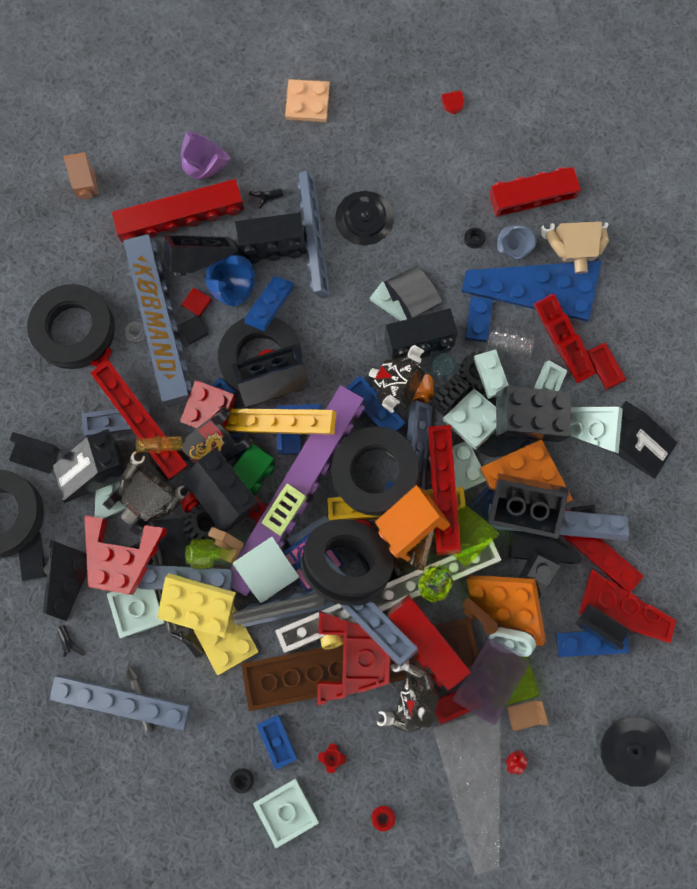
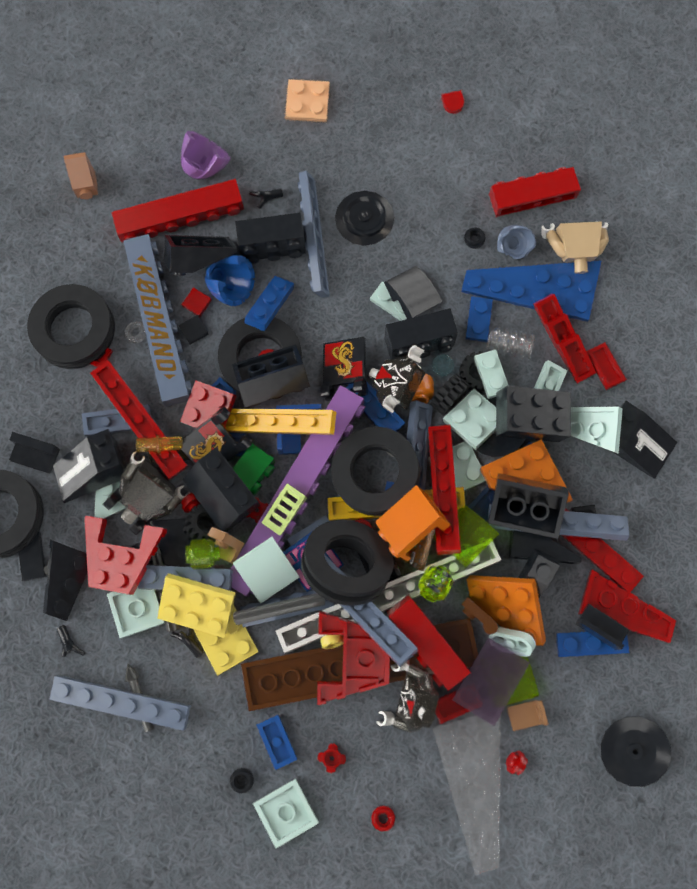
none -> black flag [320,337,368,401]

